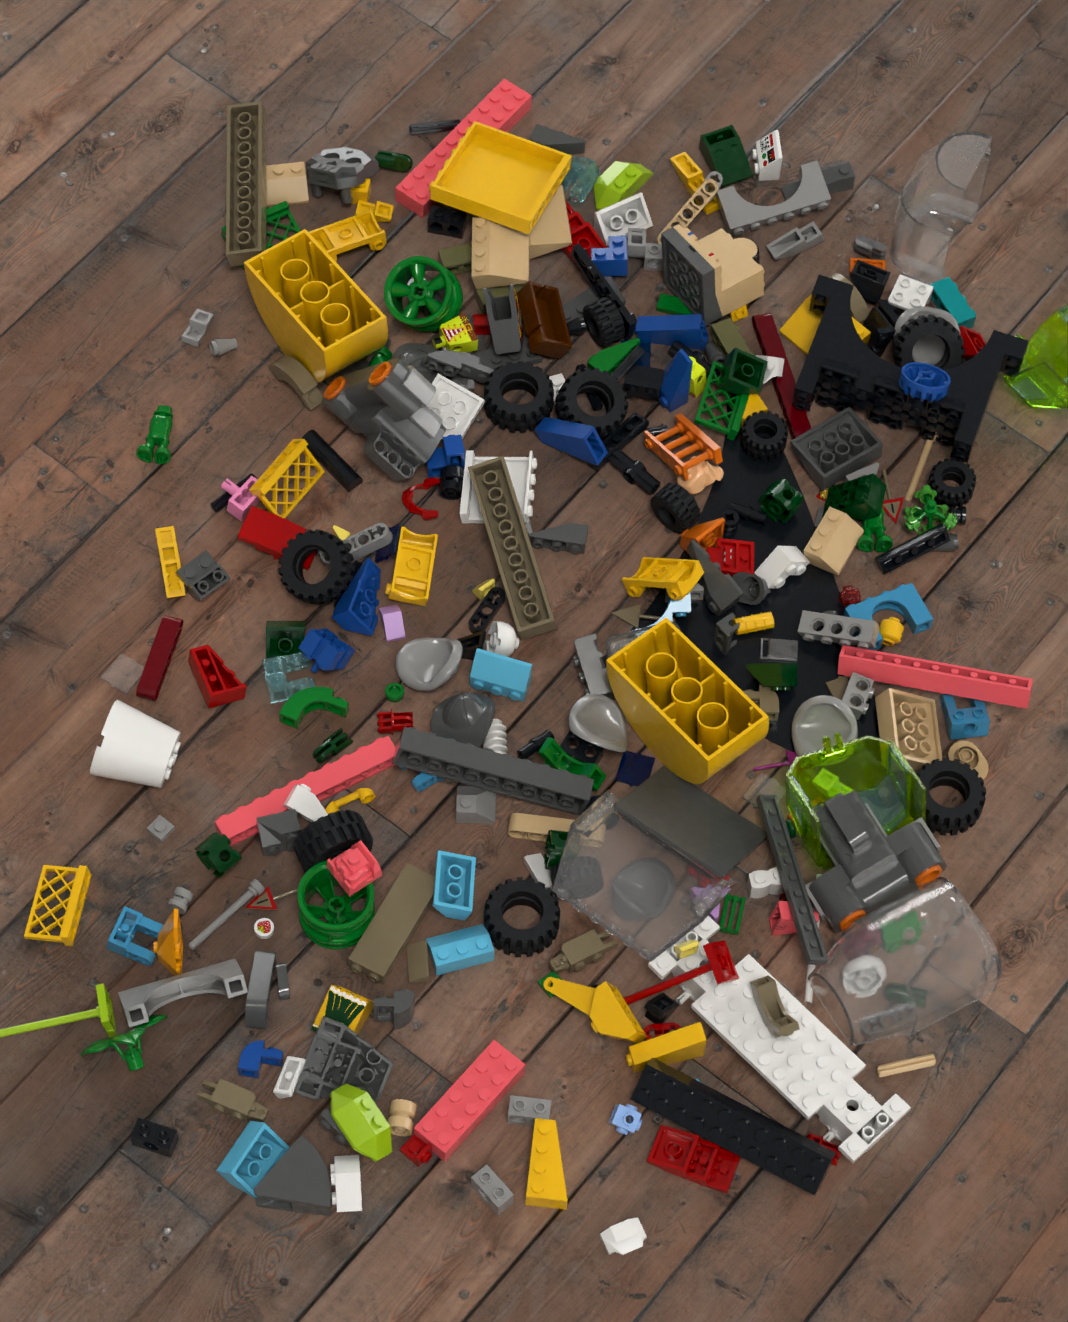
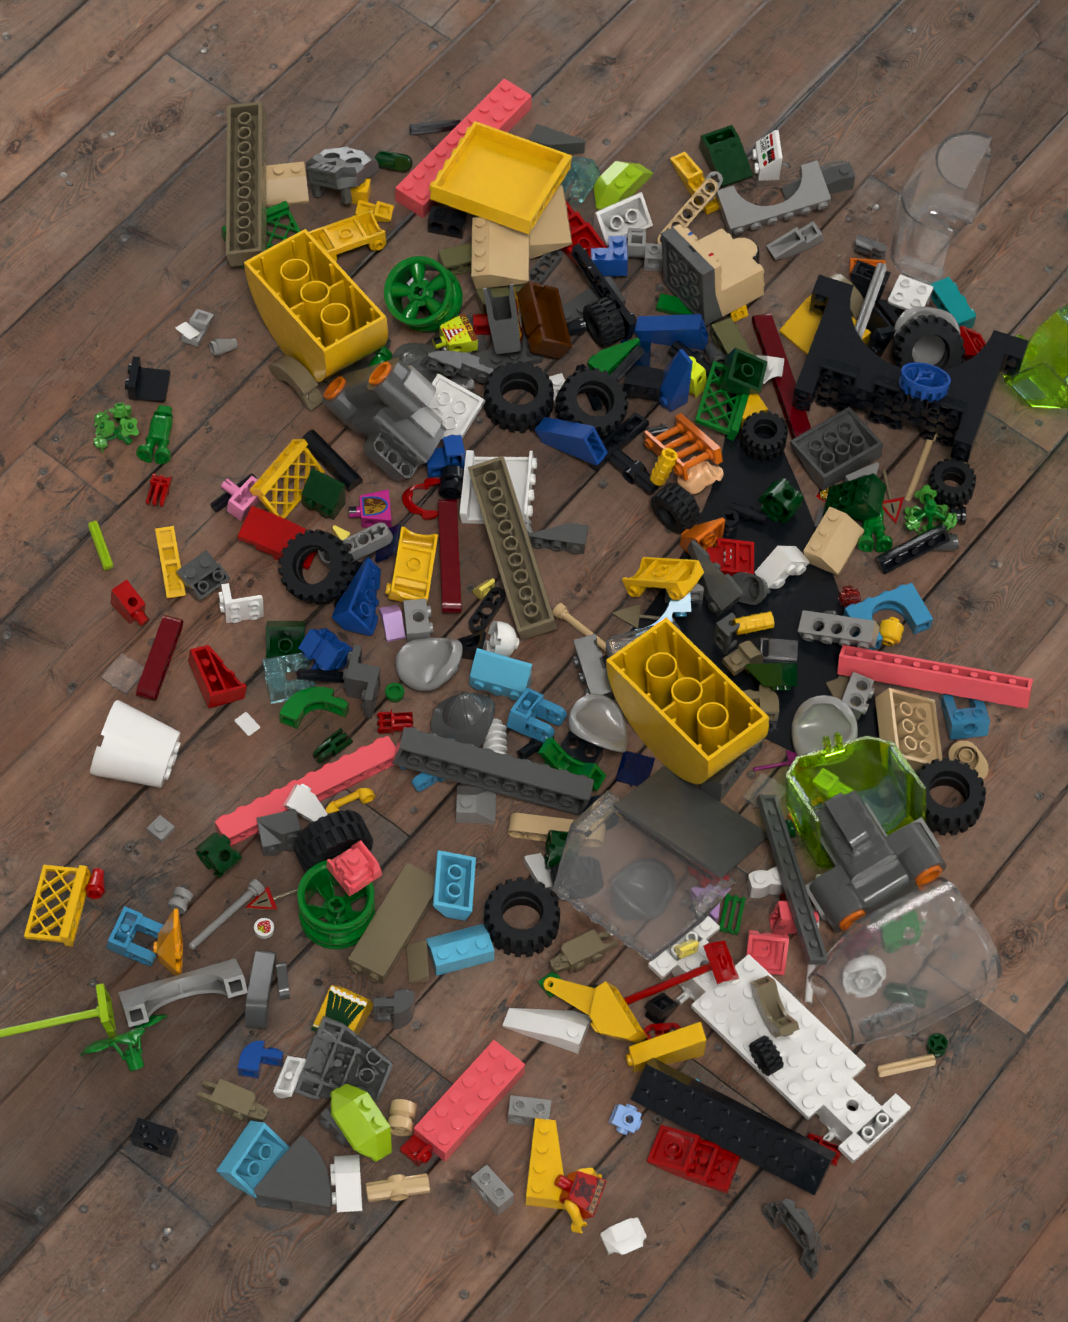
none -> red cone [85,868,105,899]
none -> lime axle [88,521,113,570]
none -> bright green plant [93,402,139,452]
none -> red torso [110,579,149,626]
none -> black bracket [125,356,170,402]
none -> red arm [145,473,172,507]
none -> white sticker [175,322,200,339]
none -> white bracket [218,583,264,623]
none -> white sticker [235,712,260,736]
none -> black axle [296,668,344,683]
none -> dark green slope [301,468,345,520]
none -> dark grey bracket [343,645,380,719]
none -> torso [349,490,392,530]
none -> tan piece [365,1173,430,1202]
none -> light grey brick [403,599,433,643]
none -> dark red beam [438,499,461,614]
none -> white wedge [502,1008,591,1054]
none -> dark azure brick [507,688,567,743]
none -> dark grey beam [529,249,562,285]
none -> tan piece [552,603,617,656]
none -> torso [554,1167,607,1234]
none -> yellow axle [650,448,678,486]
none -> dark grey wedge [701,739,764,802]
none -> dark tan brick [722,641,764,676]
none -> coral brick [745,930,789,975]
none -> black tyre [749,1035,784,1076]
none -> dark grey wedge [762,1199,821,1279]
none -> light grey axle [855,263,887,338]
none -> dark green wheel [926,1033,948,1058]

